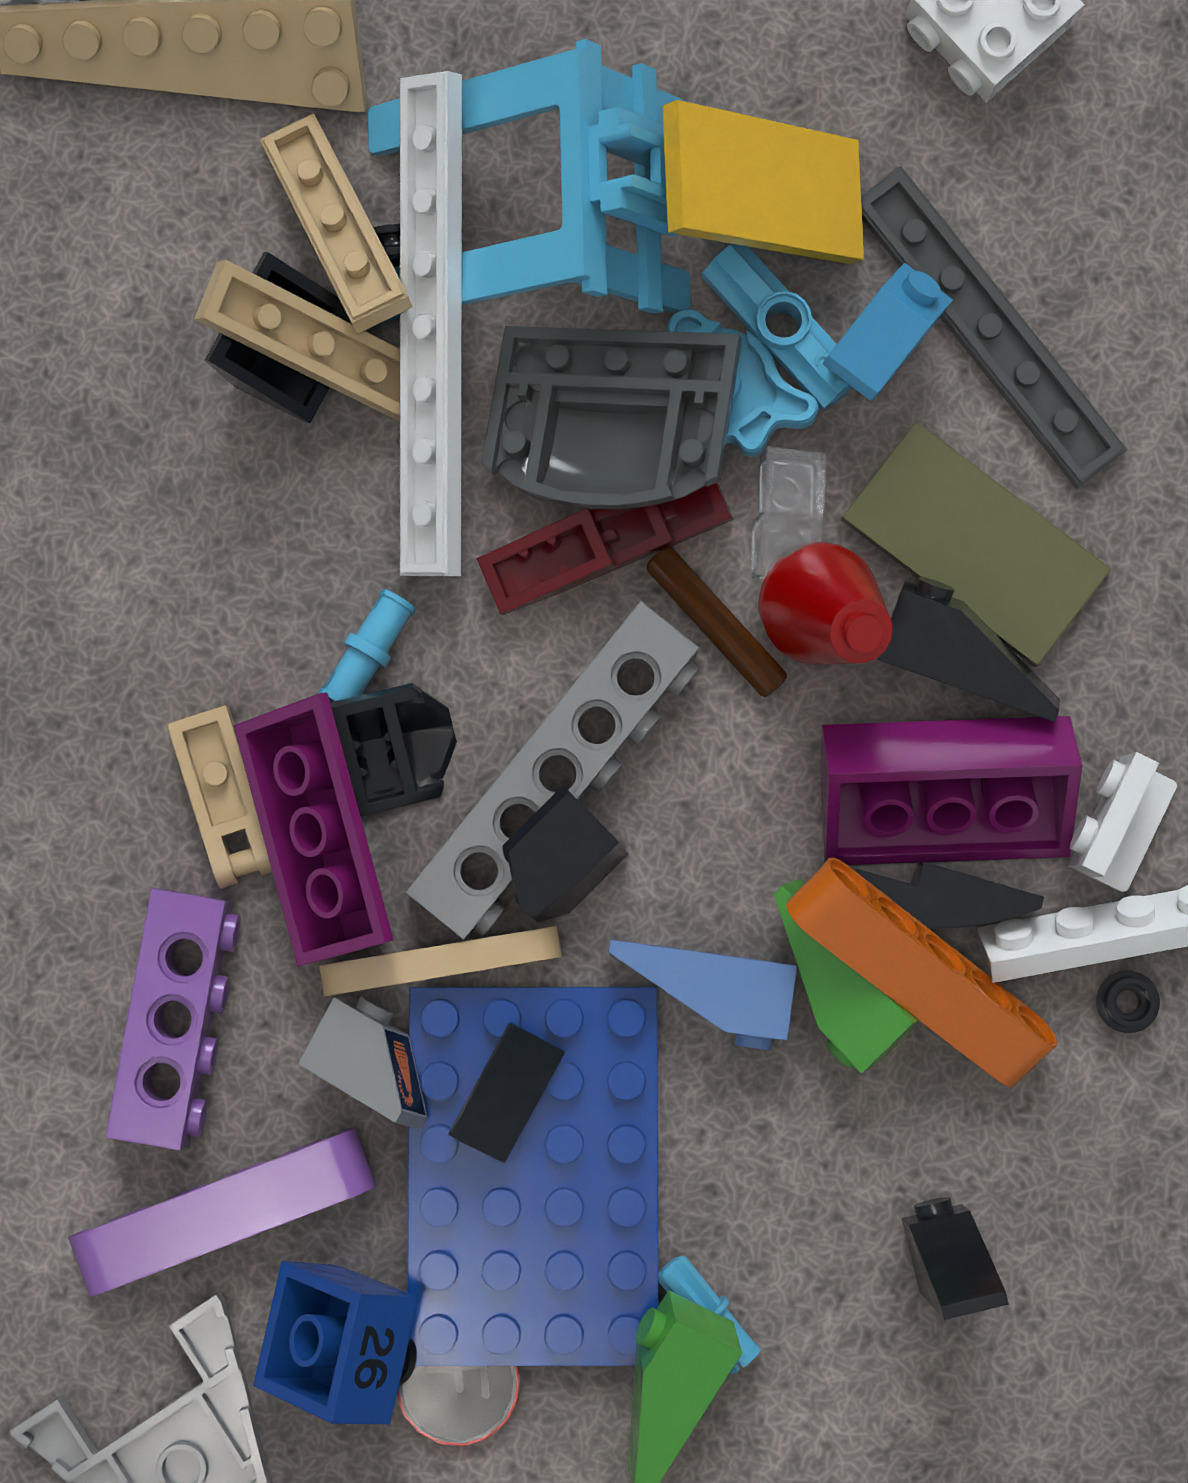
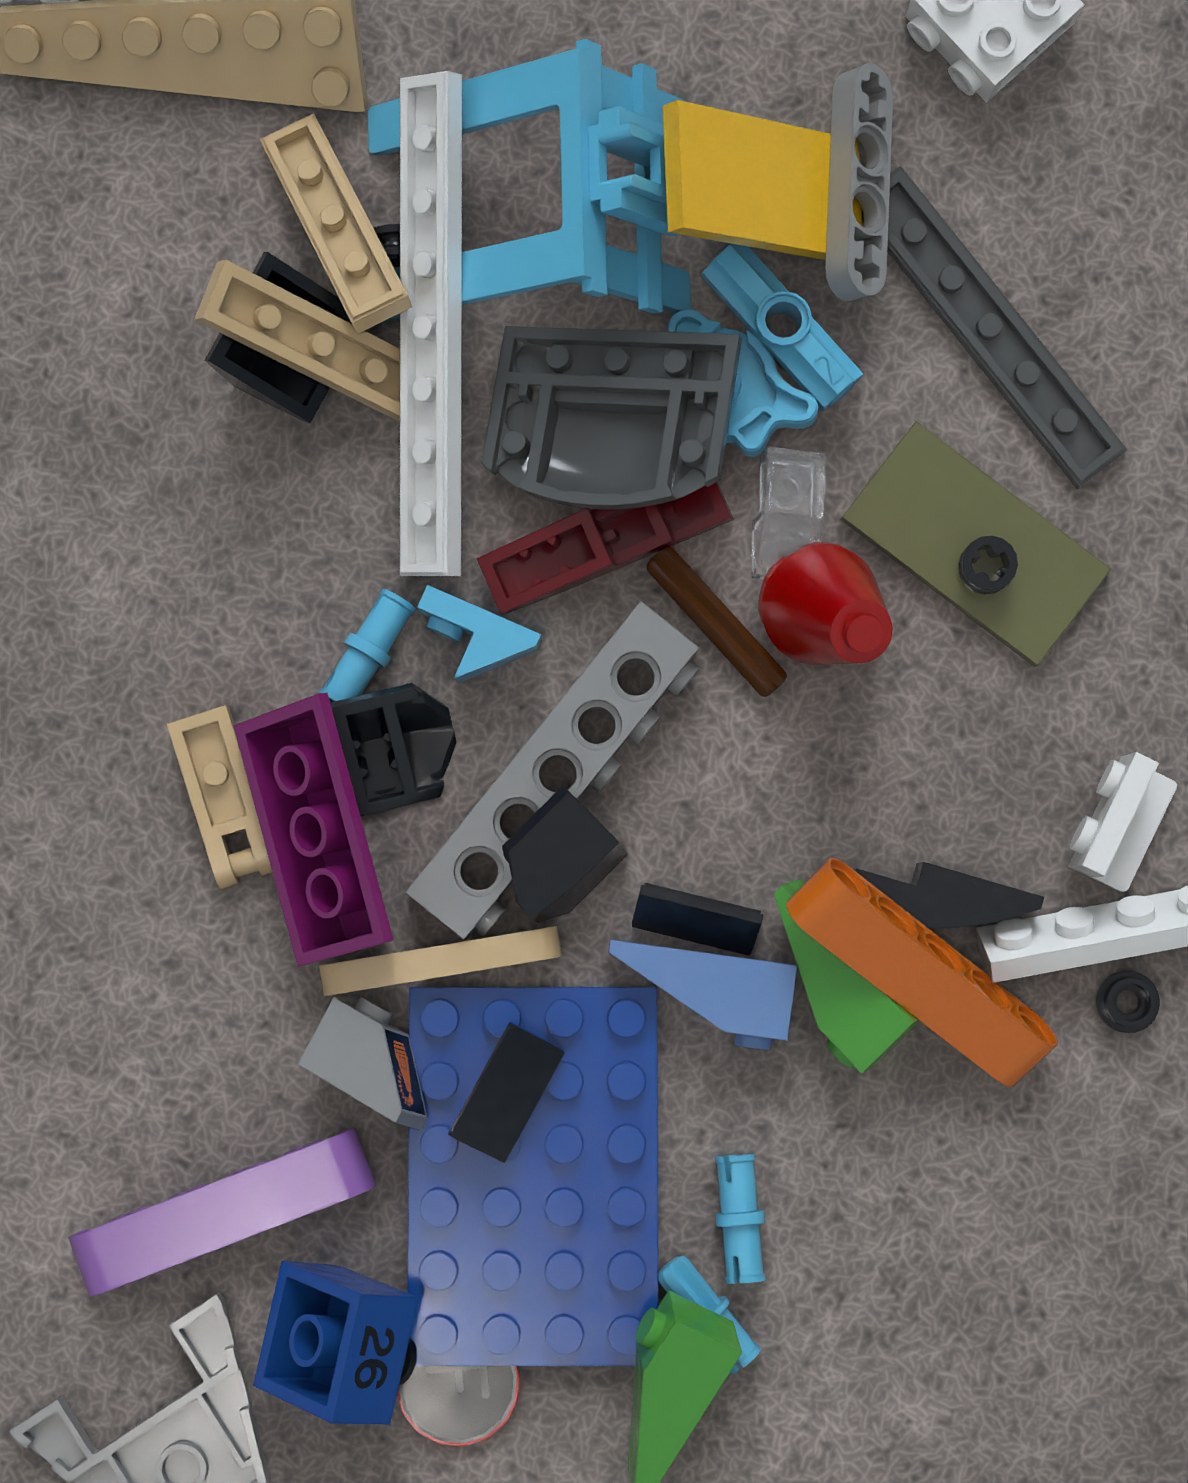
medium lavender brick [105,888,241,1150] -> none
magenta slope [820,716,1083,865] -> none
dark azure slope [822,263,953,402] -> none
black slope [877,577,1060,722] -> none
black slope [902,1197,1009,1320] -> none
none -> medium azure slope [417,585,542,683]
none -> black slope [632,883,764,956]
none -> medium azure pin [715,1154,766,1284]
none -> light grey beam [825,63,893,302]
none -> black bush [958,535,1018,595]

